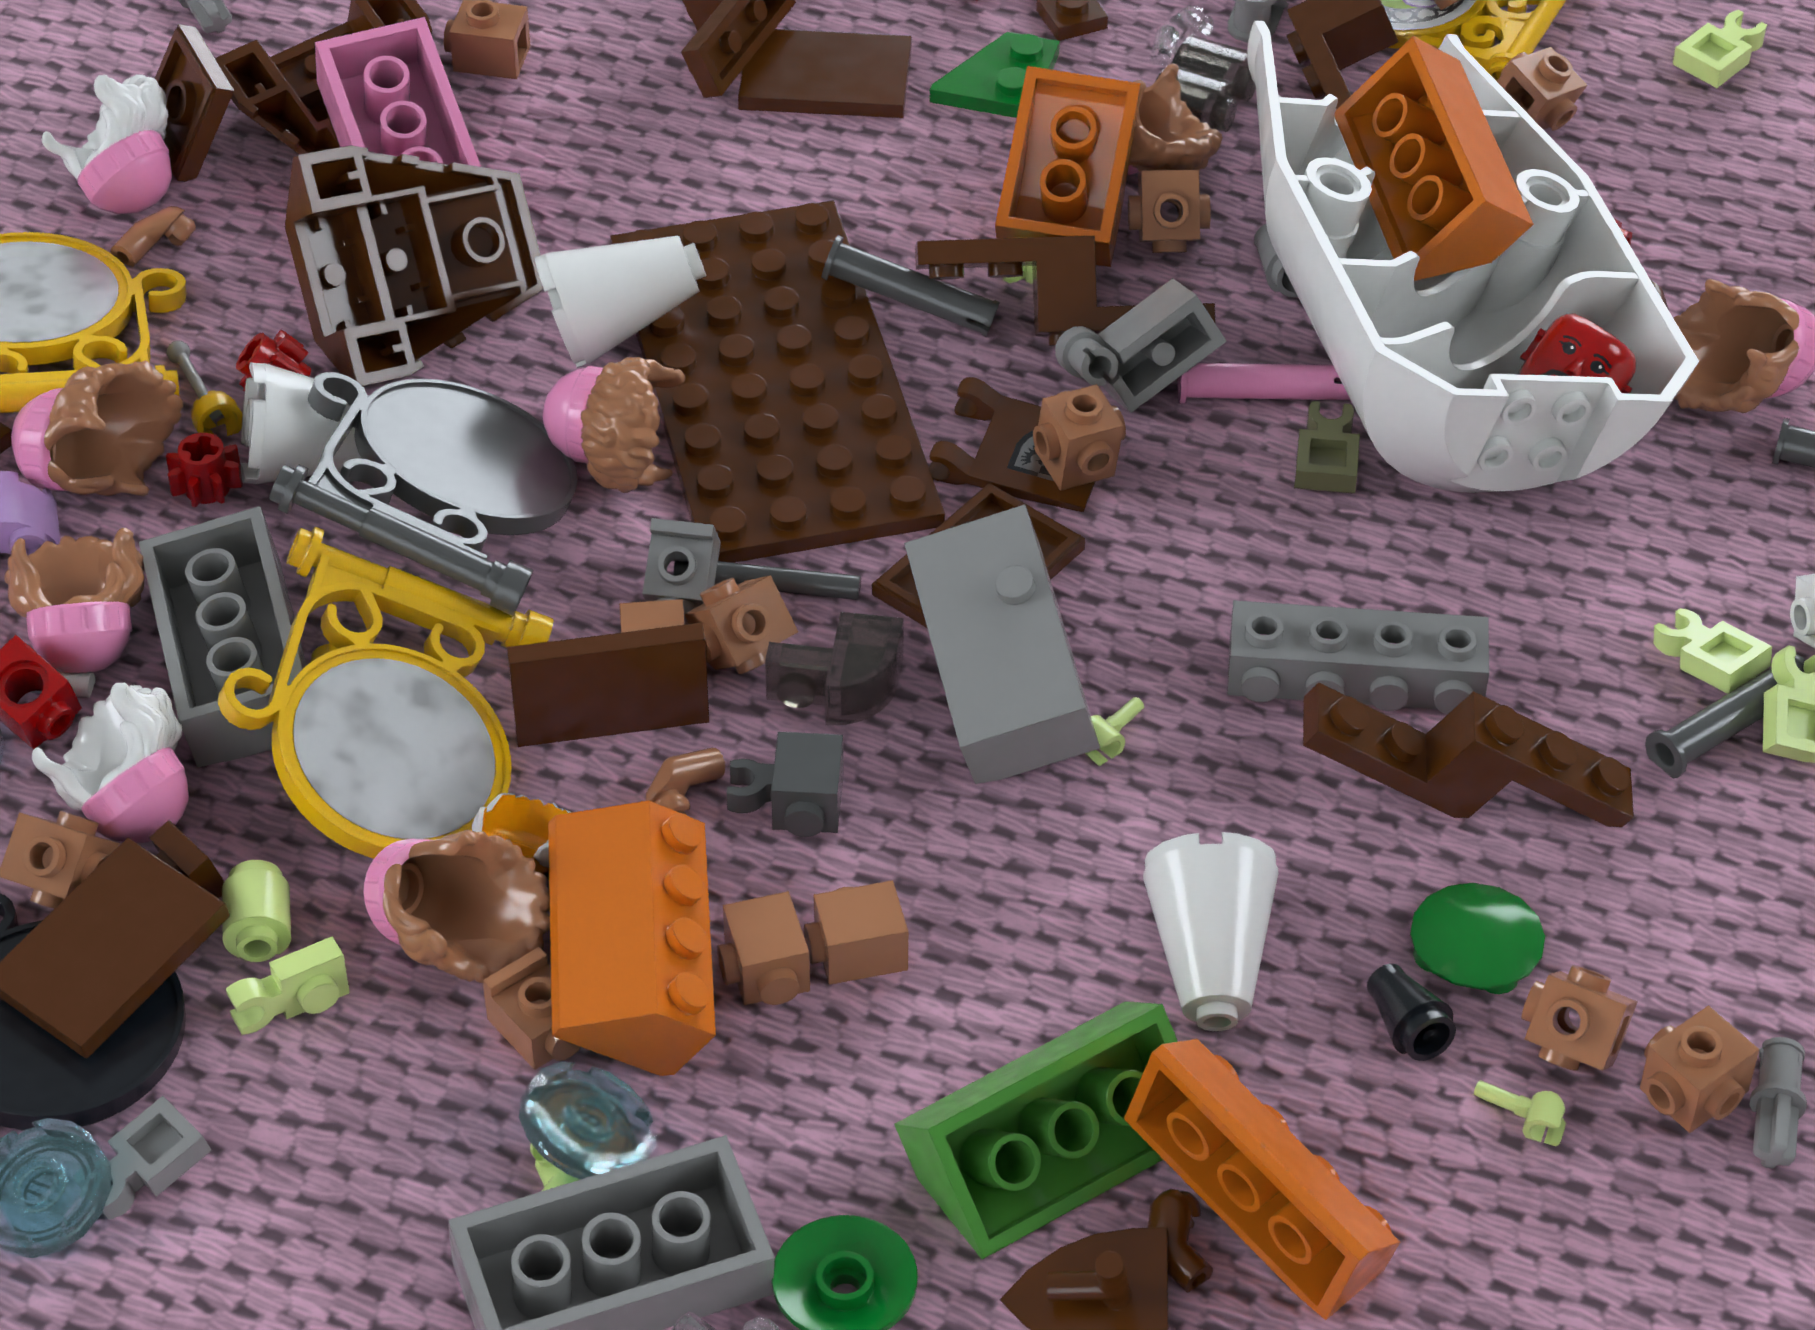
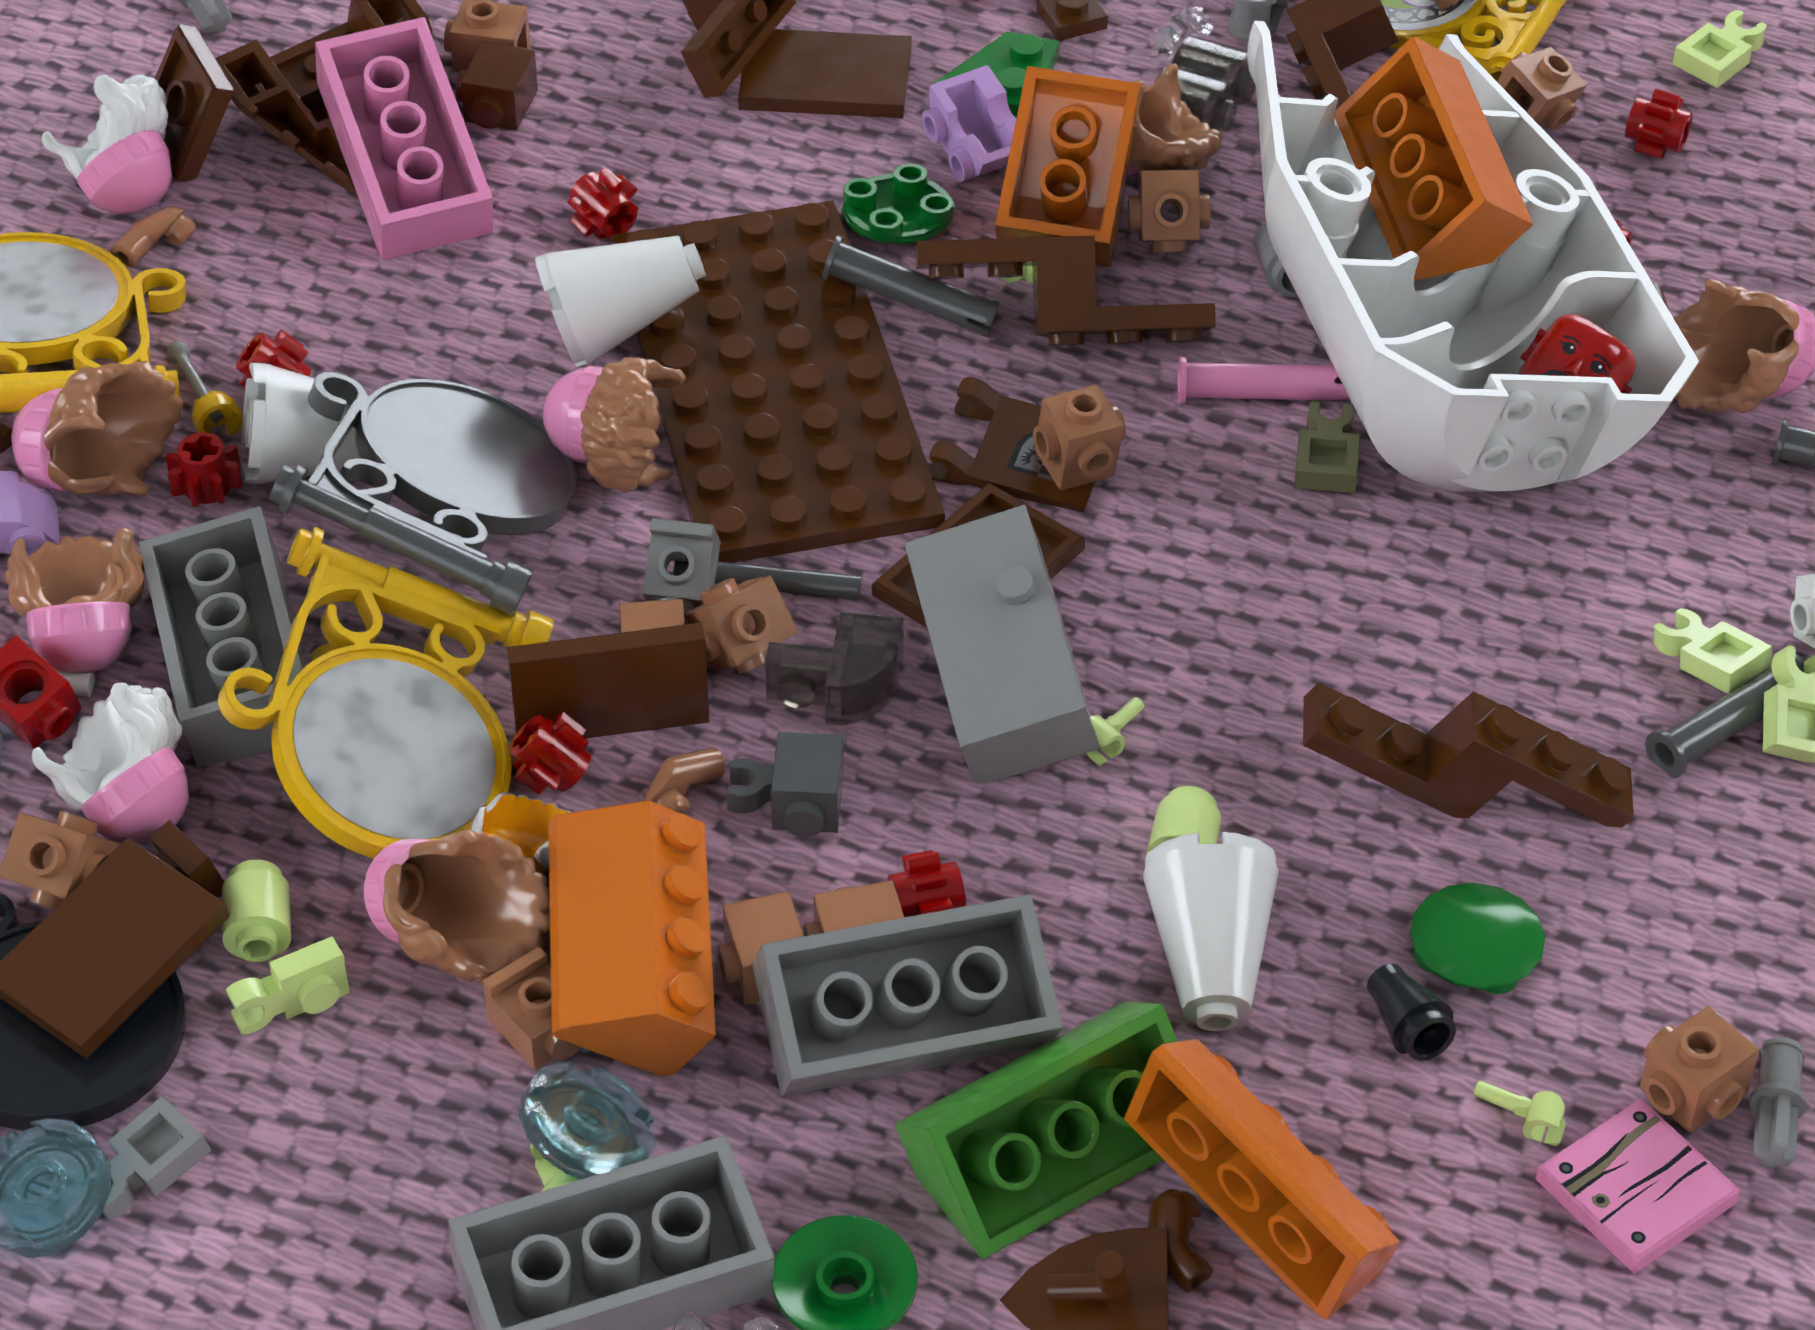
reddish brown wedge [285,145,544,387] -> none
light grey hinge [1055,278,1227,413] -> none
light grey brick [1227,600,1489,714] -> none
nougat brick [1521,965,1638,1071] -> none
none -> reddish brown brick [456,42,538,130]
none -> red gear [509,711,591,795]
none -> red gear [567,167,639,240]
none -> light grey brick [752,894,1063,1098]
none -> green dish [842,163,955,244]
none -> red gear [888,850,966,918]
none -> lavender cylinder [922,65,1017,182]
none -> yellowish green brick [1146,786,1222,855]
none -> bright pink tile [1535,1098,1741,1274]
none -> red gear [1625,88,1693,159]

